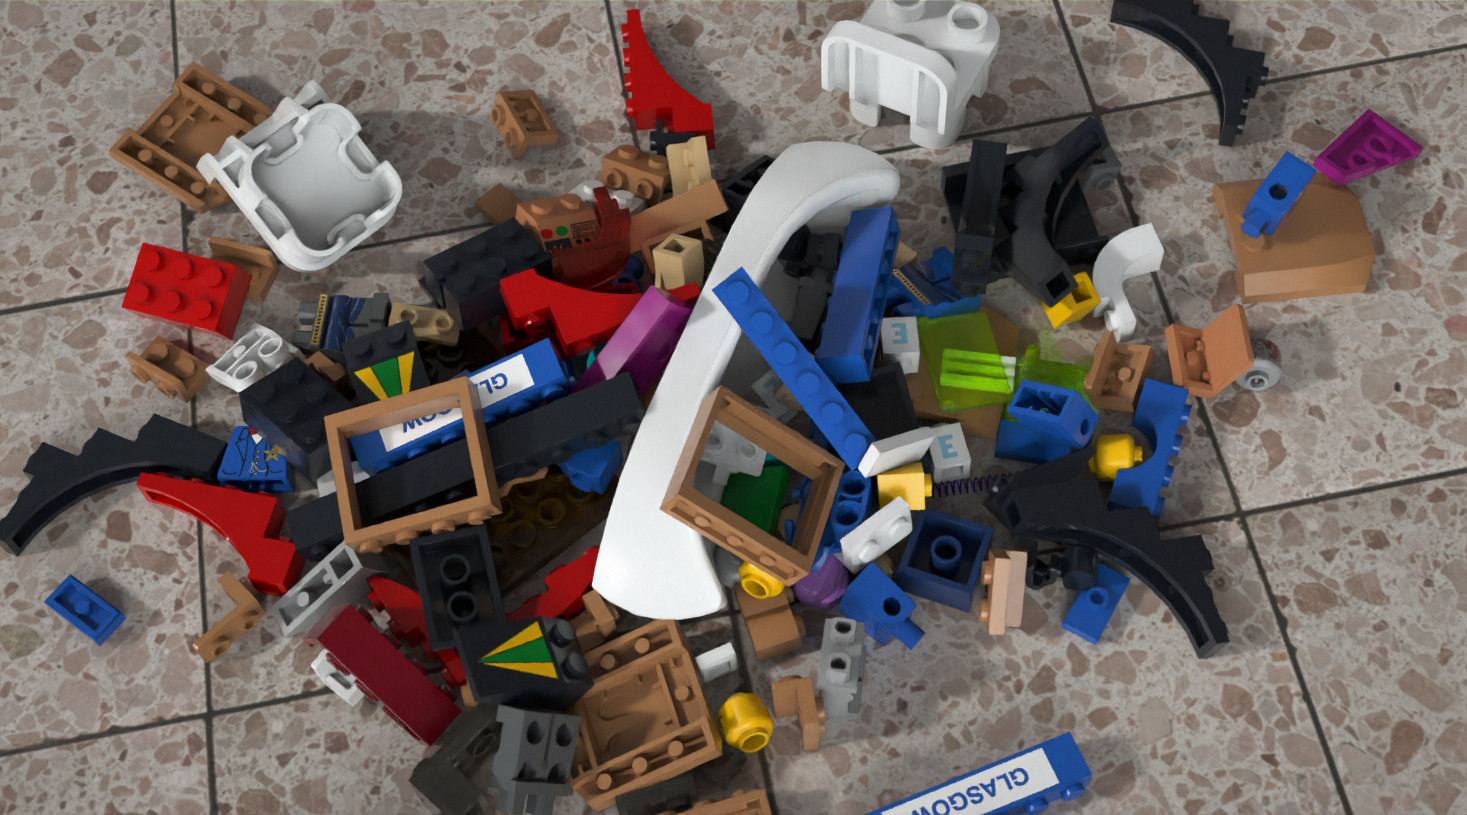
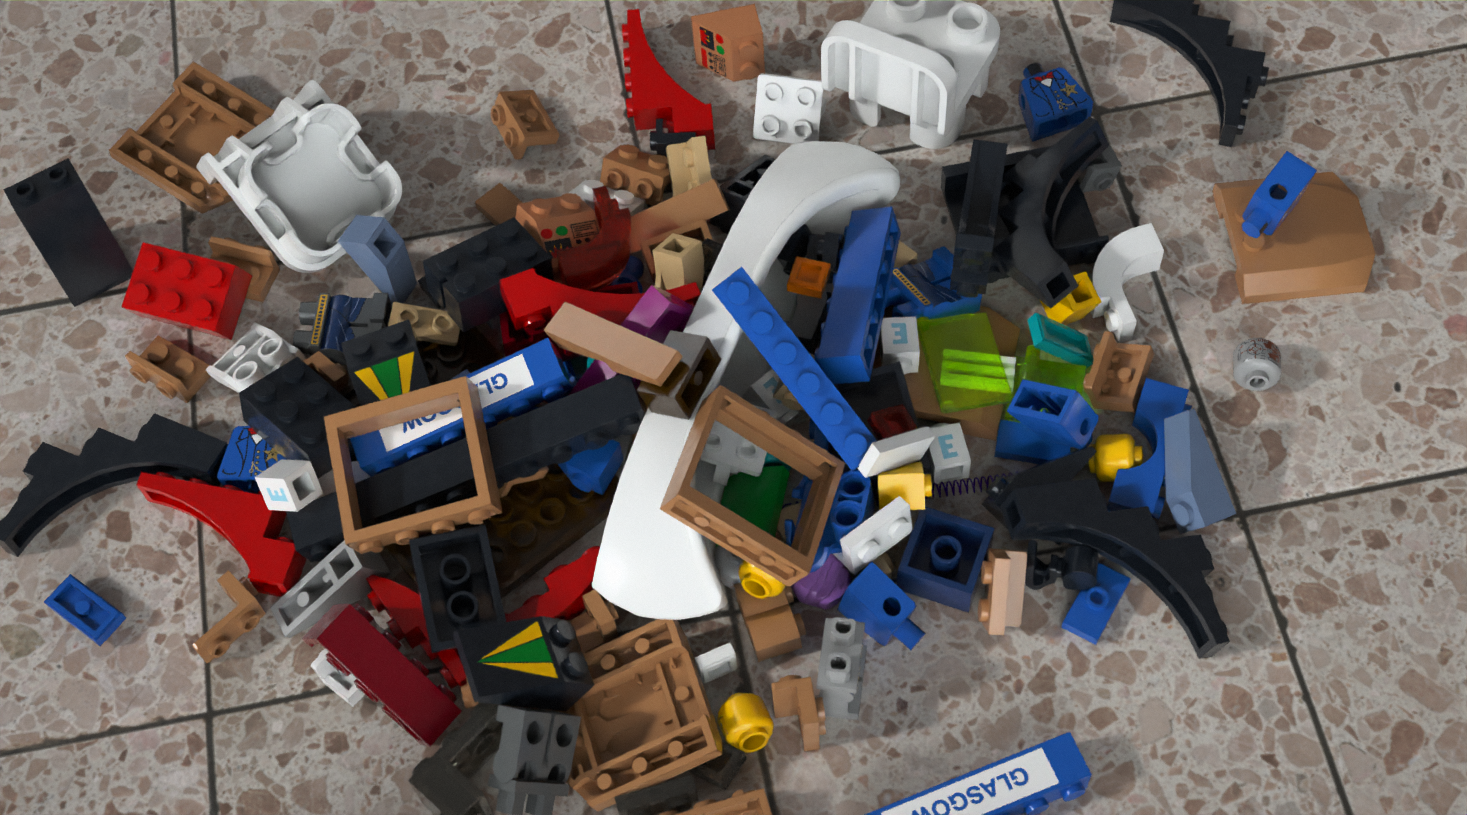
nougat bracket [1164,304,1254,399] -> none
magenta wing [1312,109,1424,186] -> none
none -> black slope [3,158,133,307]
none -> white brick [255,459,323,512]
none -> sand blue slope [338,215,417,305]
none -> medium nougat slope [544,302,683,386]
none -> dark brown brick [637,330,722,420]
none -> nougat slope [691,4,765,82]
none -> white bracket [753,73,826,144]
none -> orange tile [787,256,831,299]
none -> clear red plate [867,404,918,441]
none -> blue torso [1018,63,1093,142]
none -> teal tile [1027,313,1094,370]
none -> sand blue slope [1164,408,1236,534]

